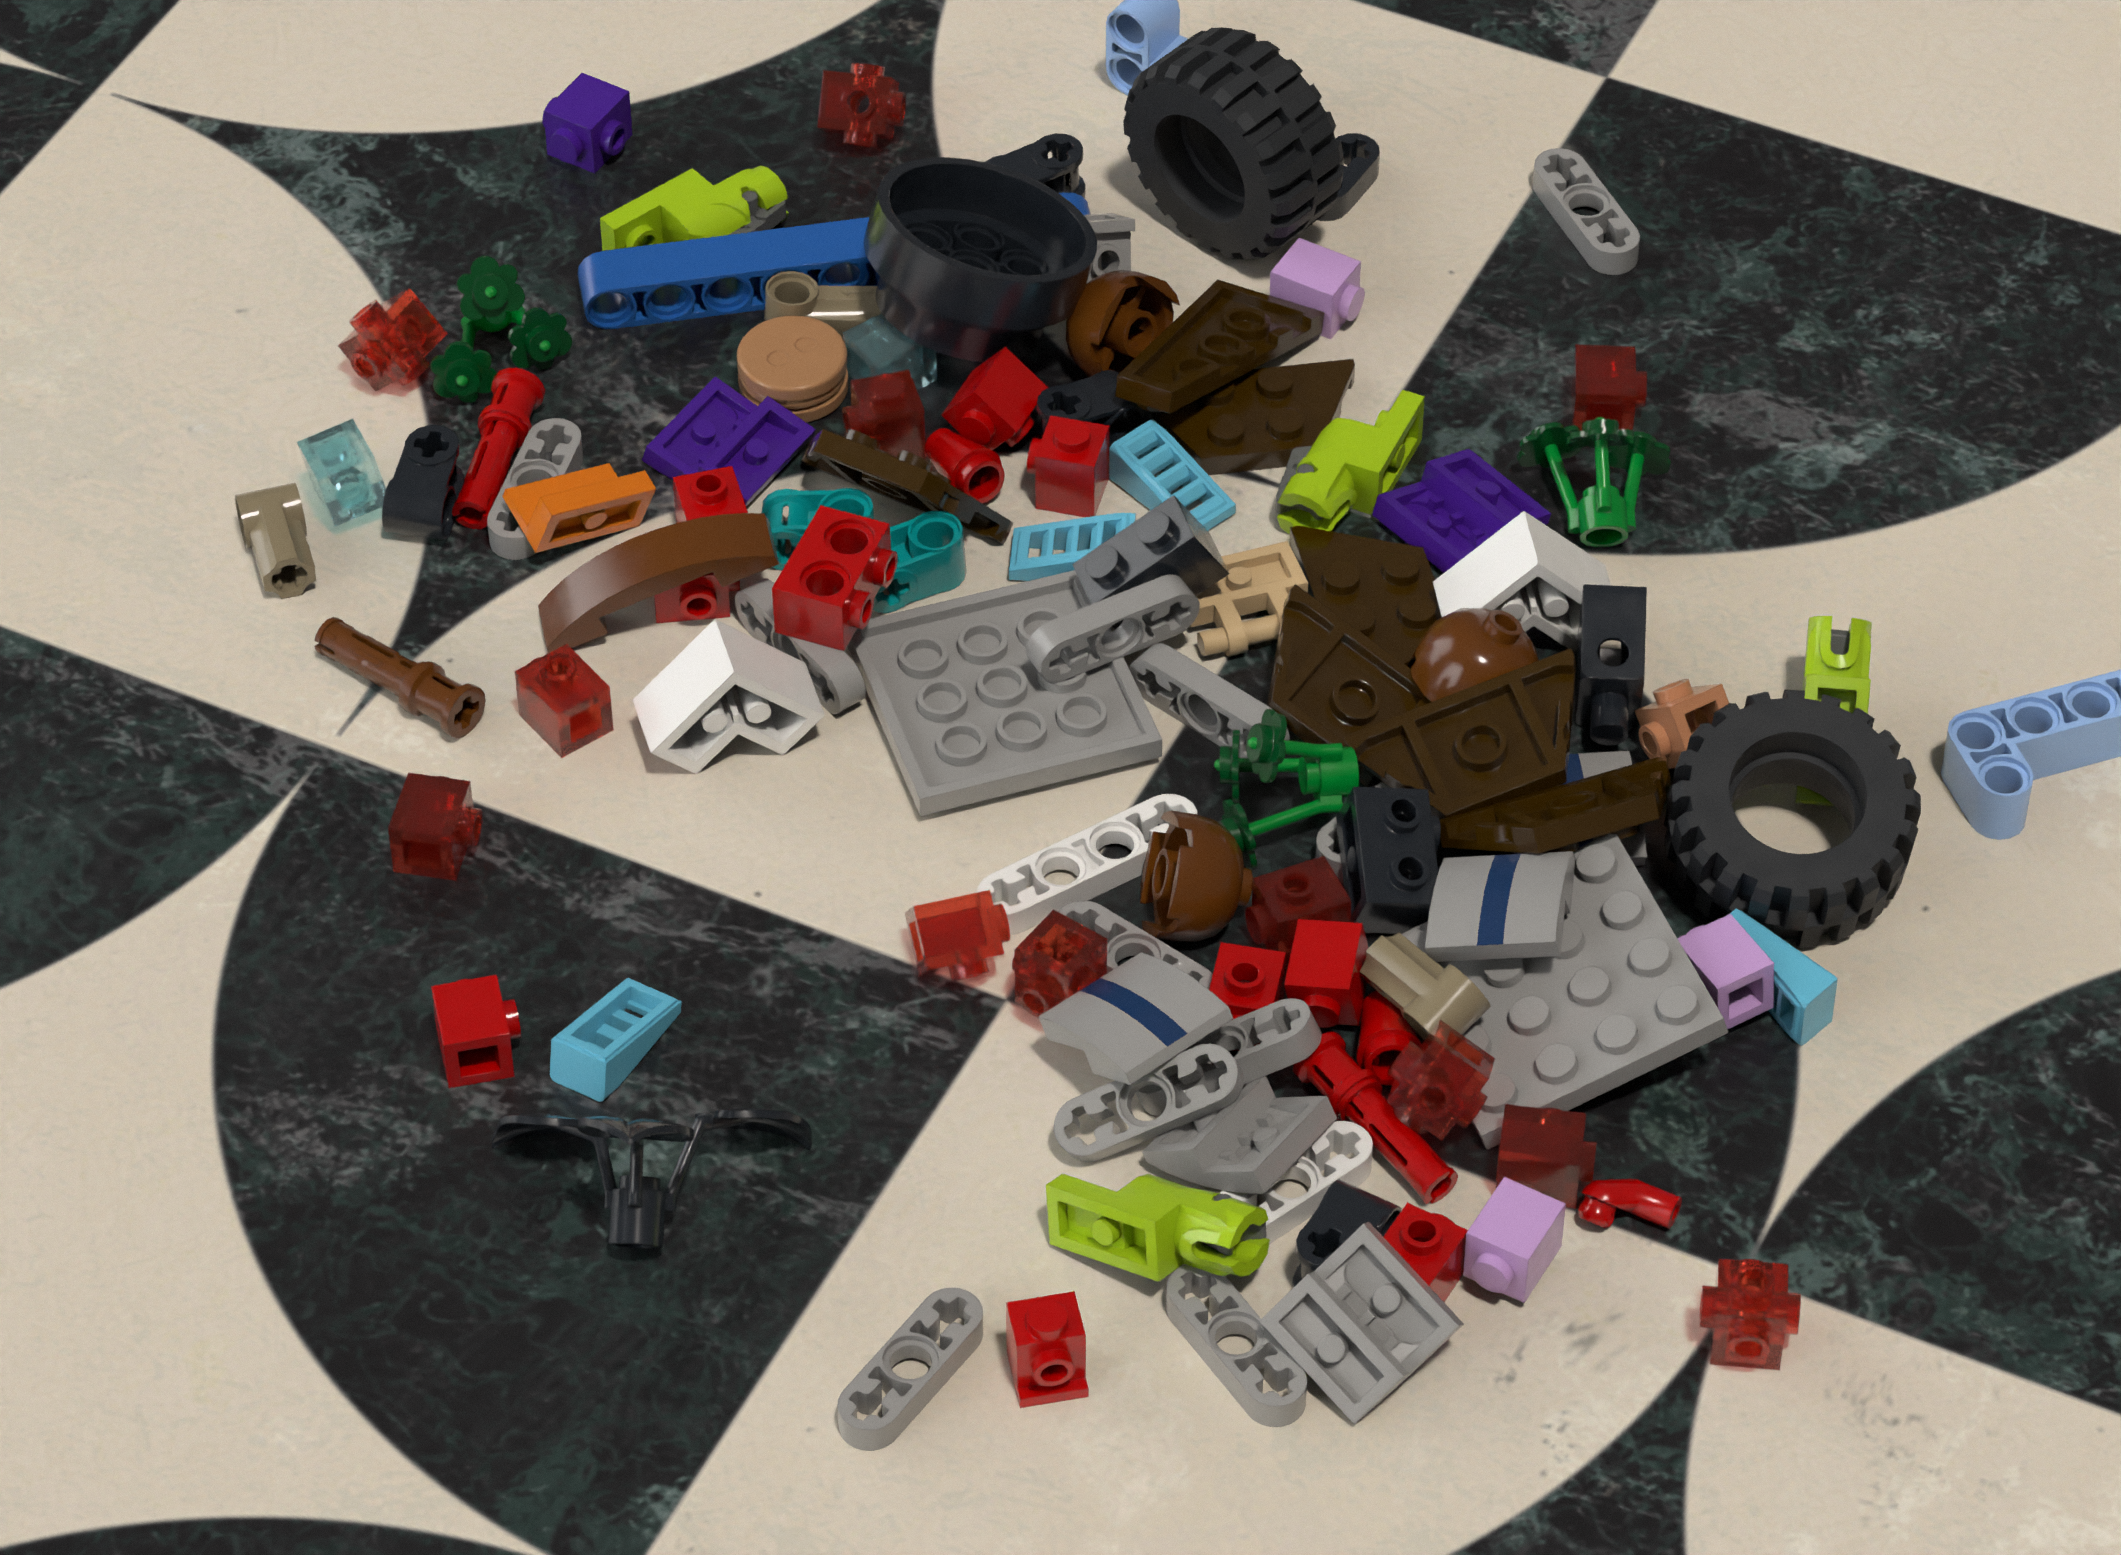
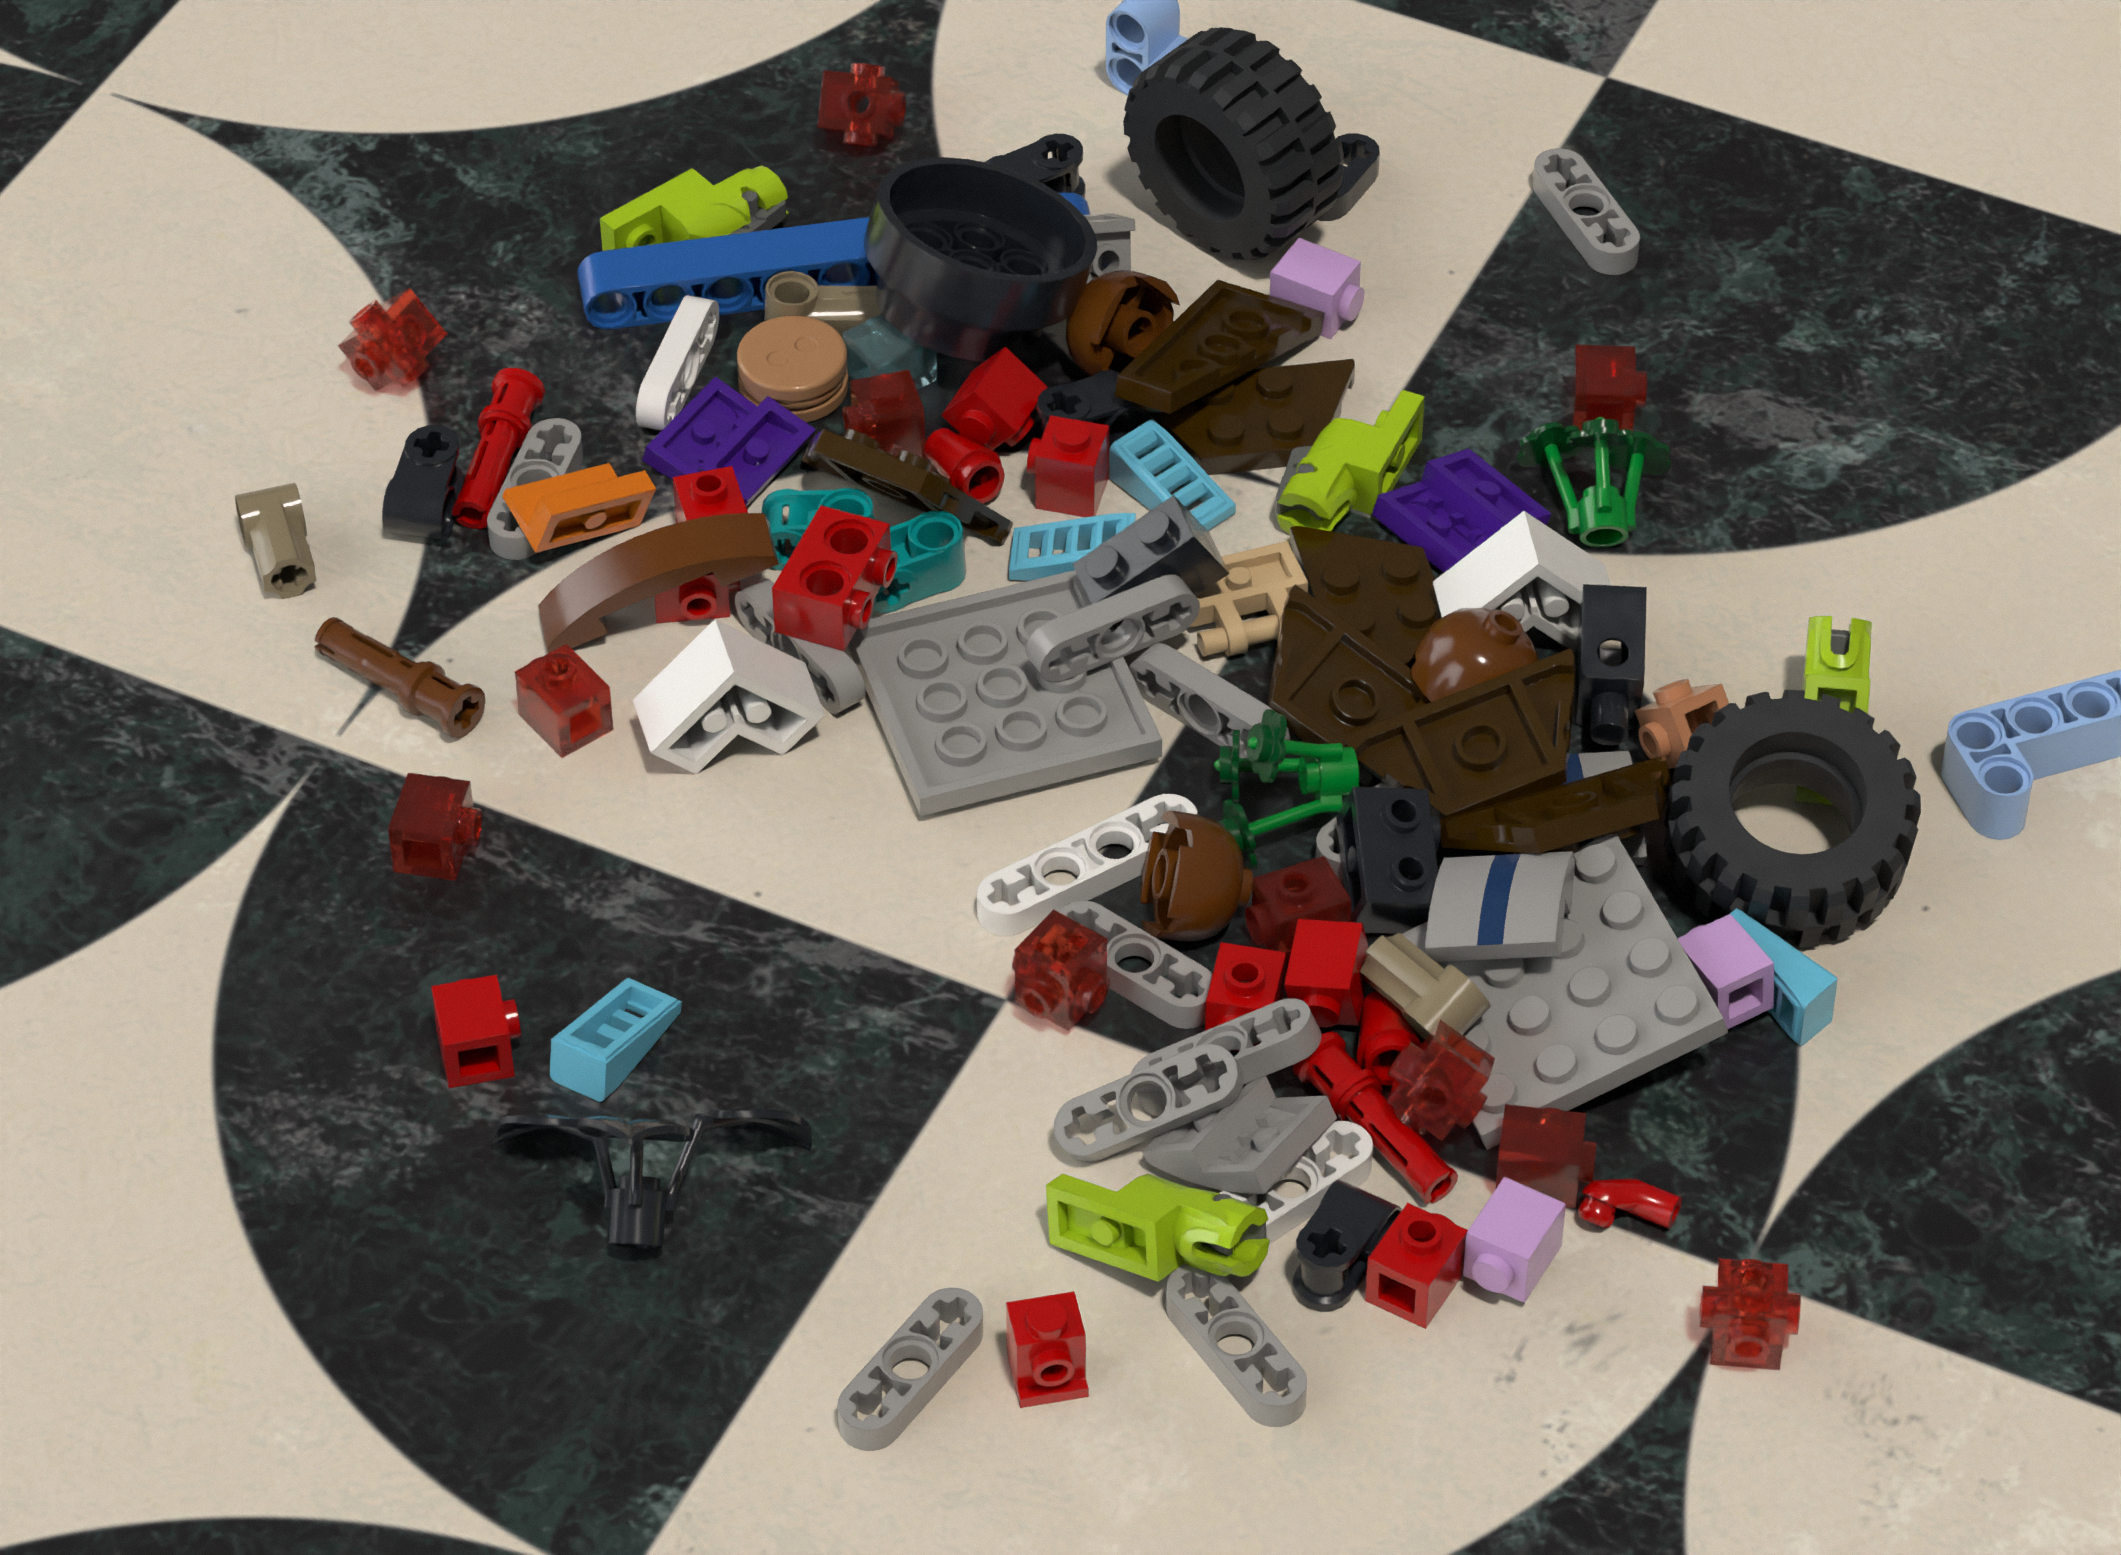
clear light blue brick [297,419,386,527] -> none
dark green plant [430,255,572,403] -> none
dark purple brick [542,73,633,174] -> none
clear red brick [905,890,1010,981] -> none
light grey slope [1039,952,1233,1085] -> none
light grey slope [1259,1222,1464,1424] -> none
none -> white beam [636,295,719,431]

